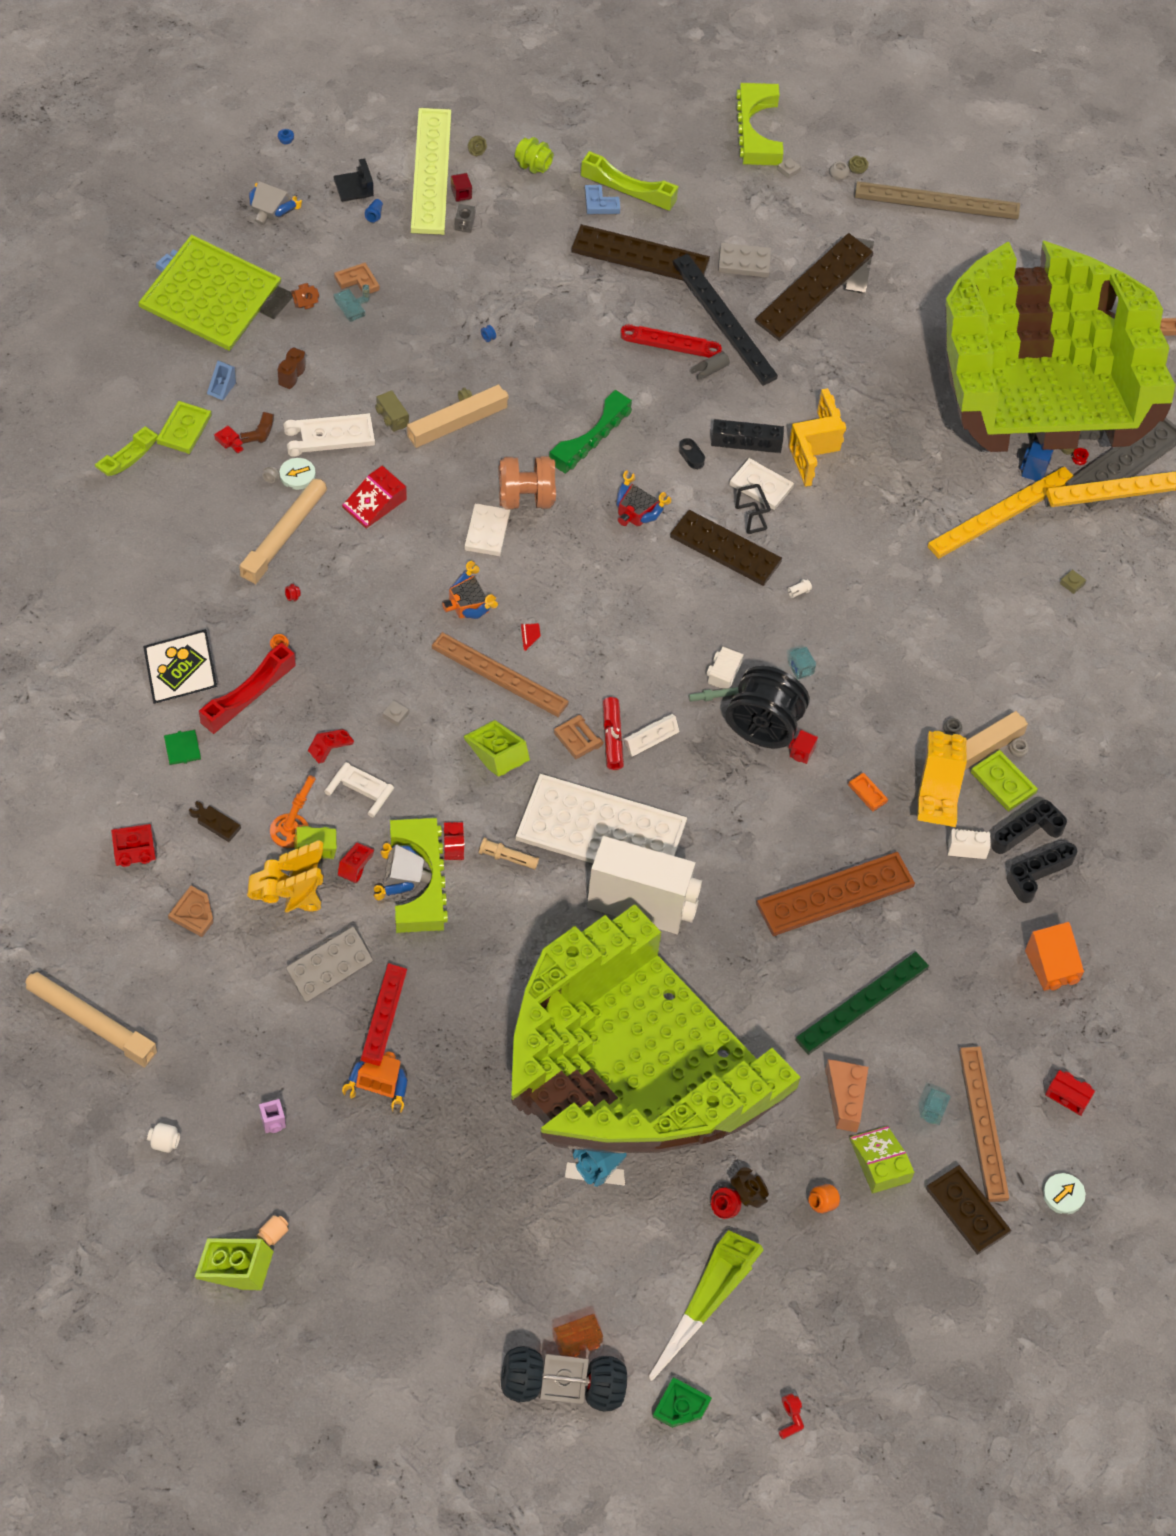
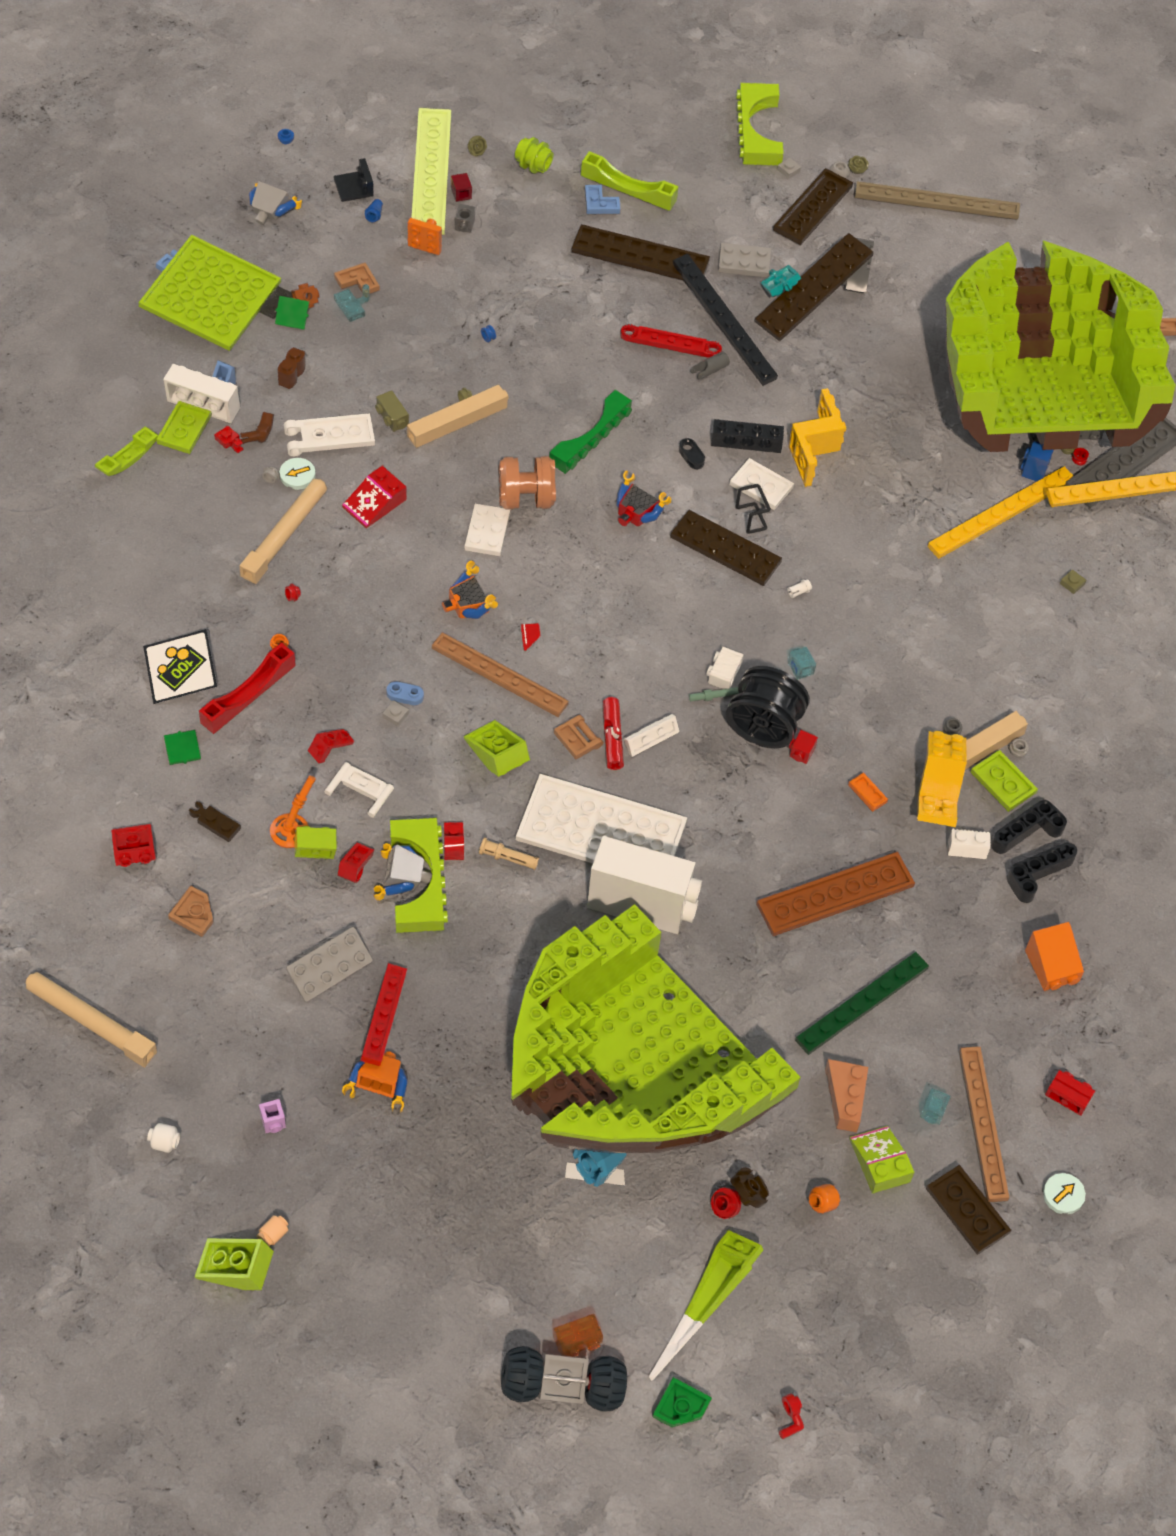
yellow piece [247,840,323,913] -> none
none -> white brick [163,364,240,423]
none -> green piece [275,296,310,330]
none -> medium blue plate [386,682,424,705]
none -> orange plate [408,218,442,255]
none -> teal plate [760,265,801,297]
none -> dark brown plate [773,168,853,245]

